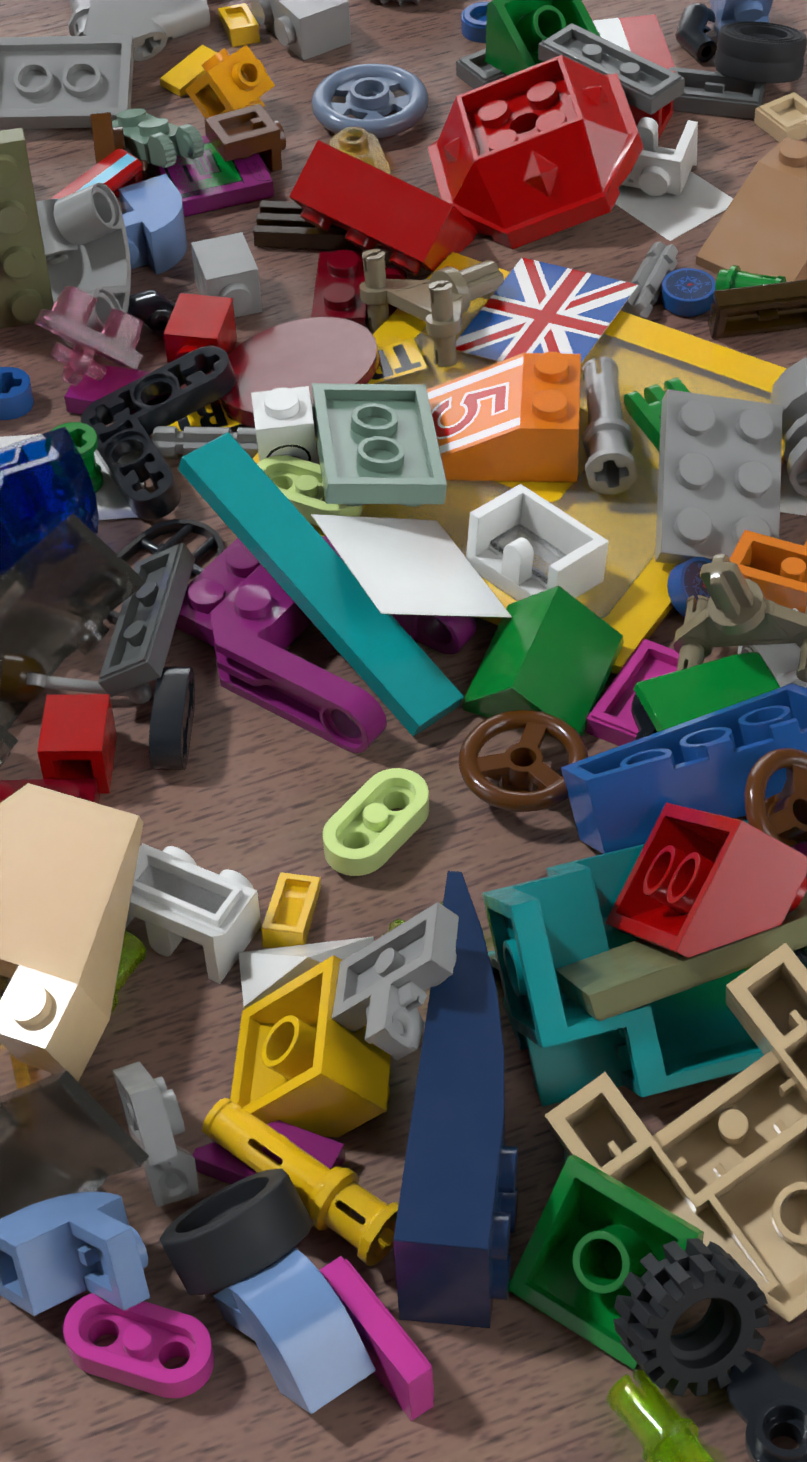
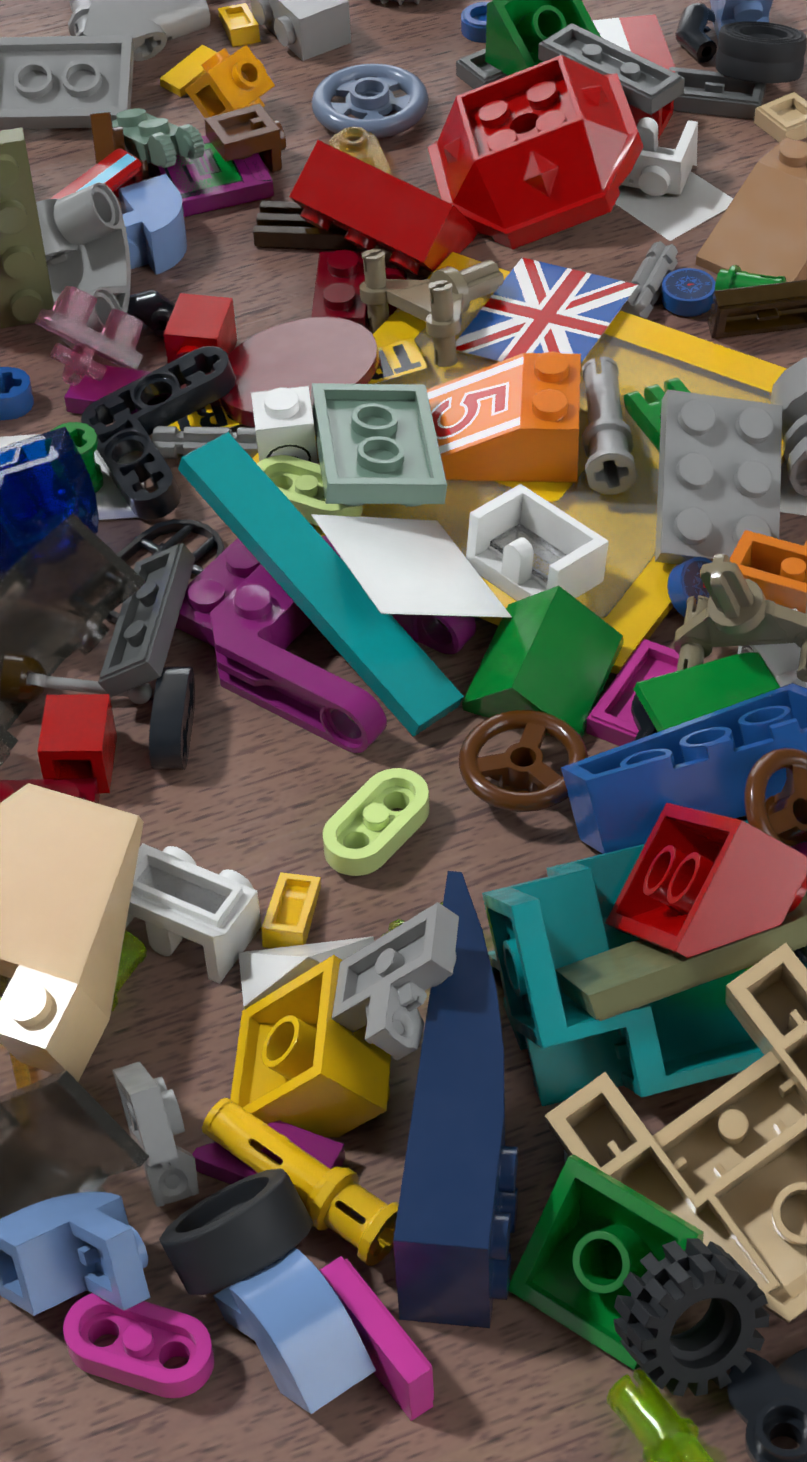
light grey brick [191,232,262,317] -> none

